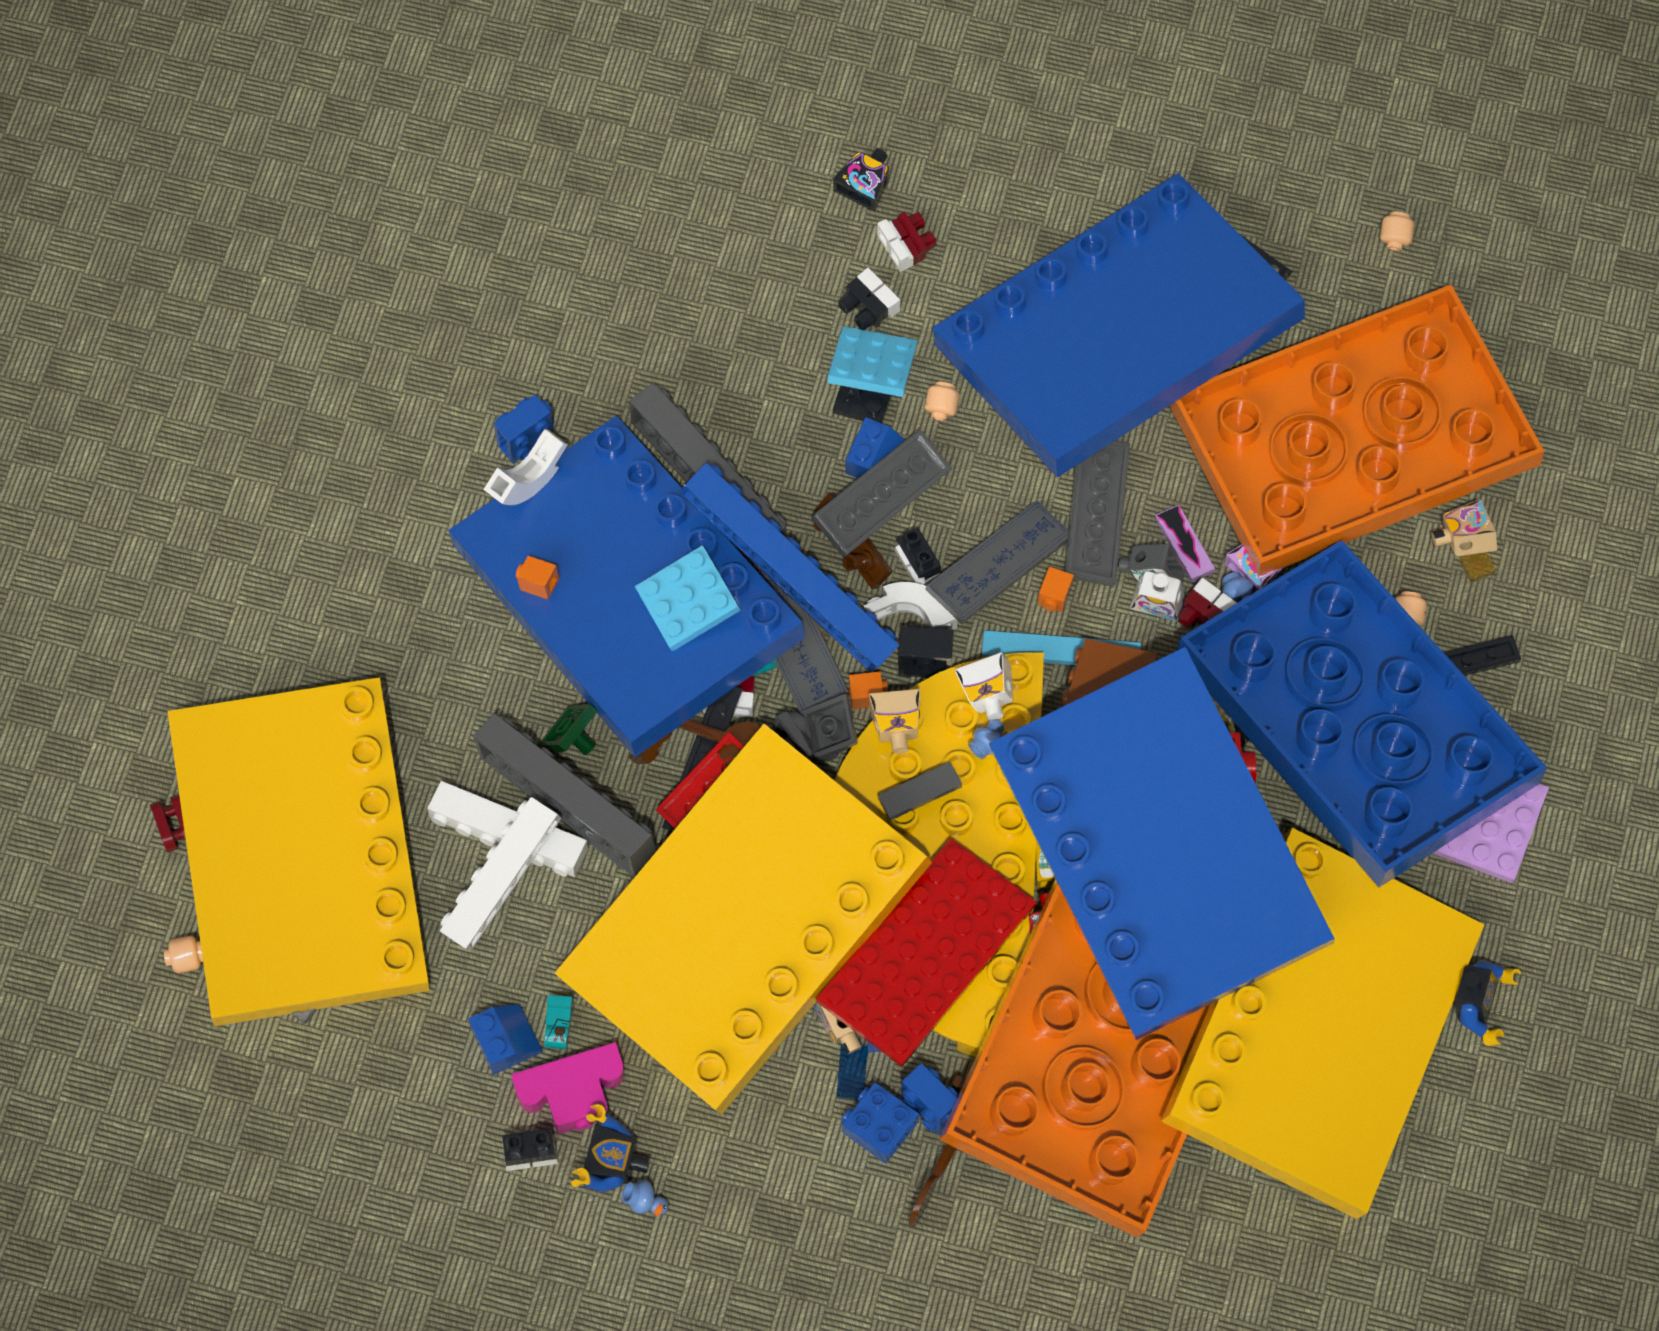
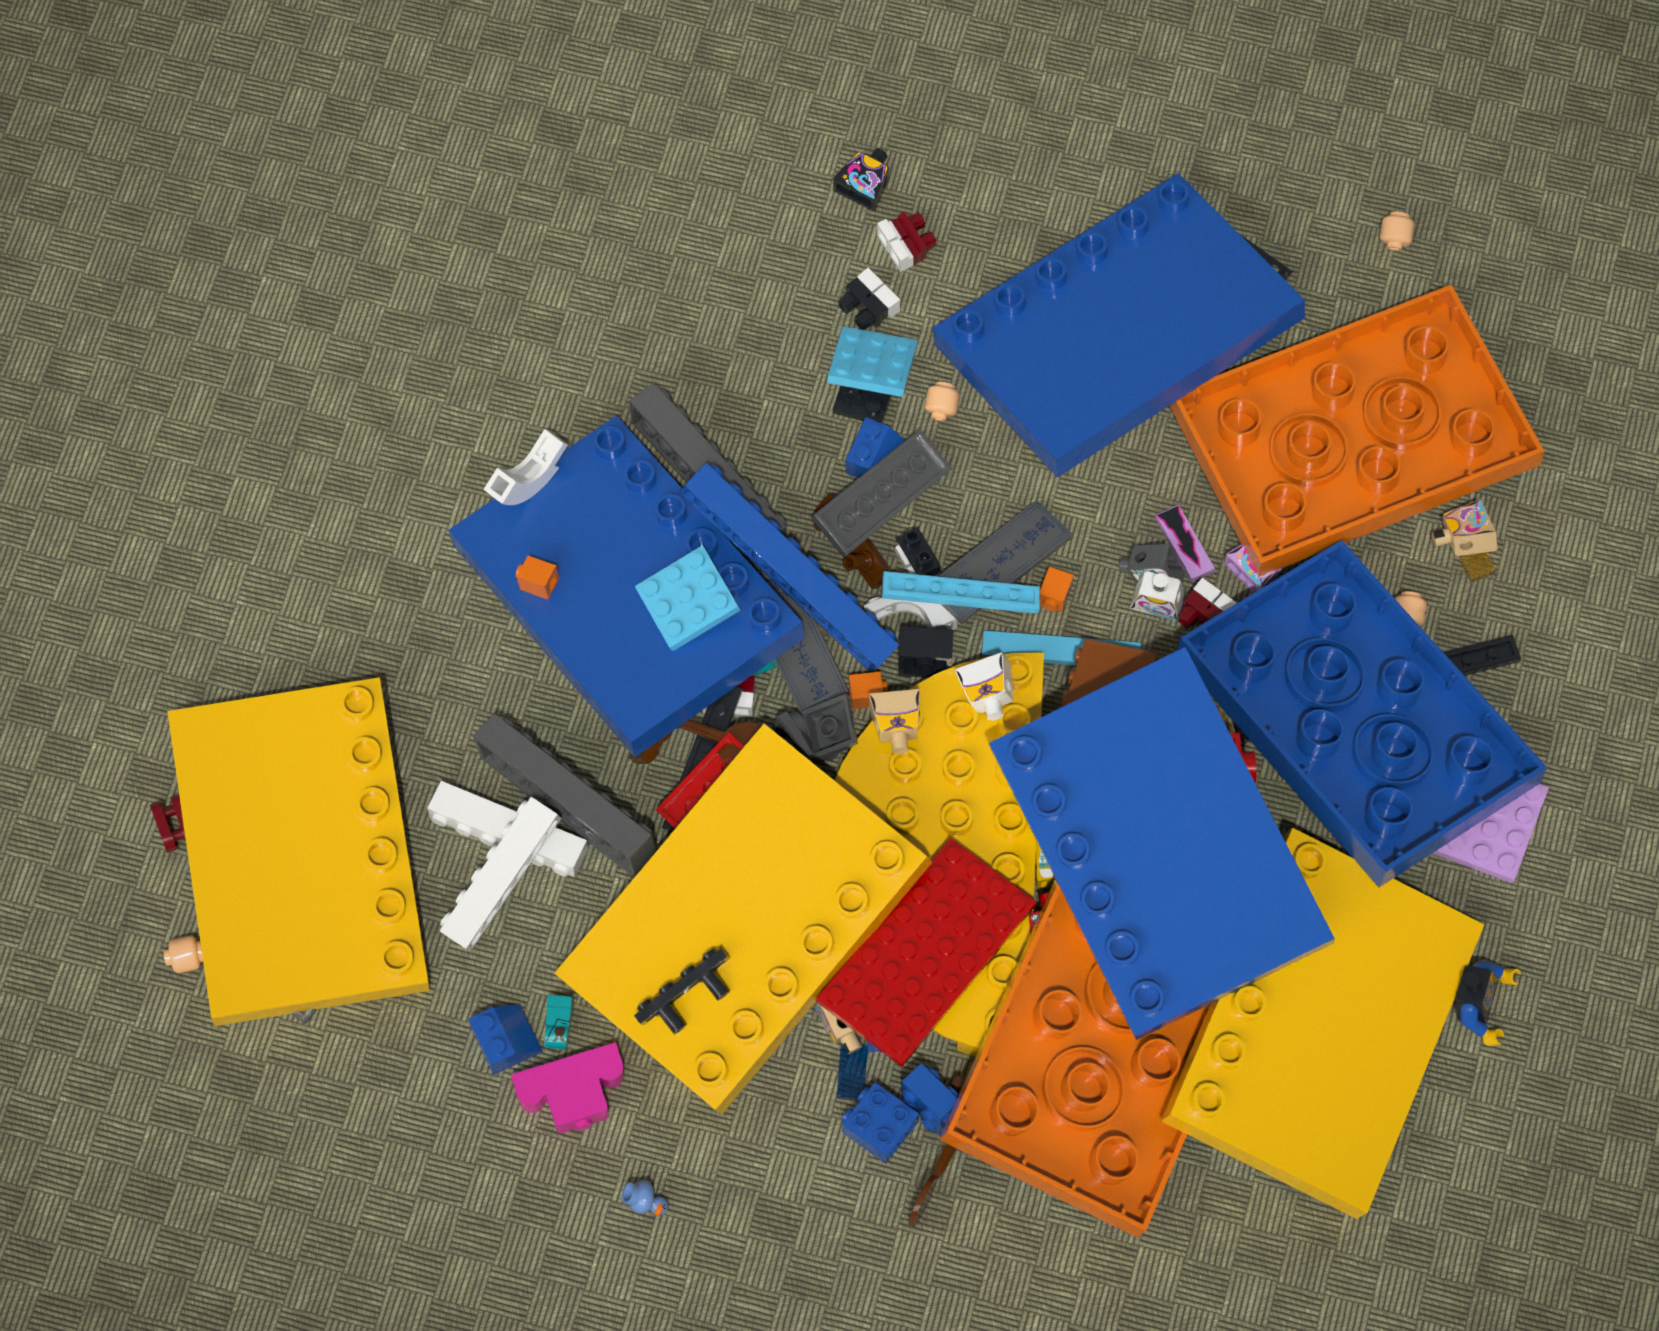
blue brick [494,395,554,464] -> none
black hips [502,1128,558,1171] -> none
dark green tile [537,704,598,755] -> none
torso [571,1104,650,1193] -> none
dark grey tile [878,762,962,821] -> none
medium blue animal [969,719,1005,759] -> none
dark grey tile [1064,440,1130,587] -> none
medium blue animal [1222,572,1253,603] -> none
none -> black plate [634,948,731,1035]
none -> medium azure tile [882,571,1040,614]

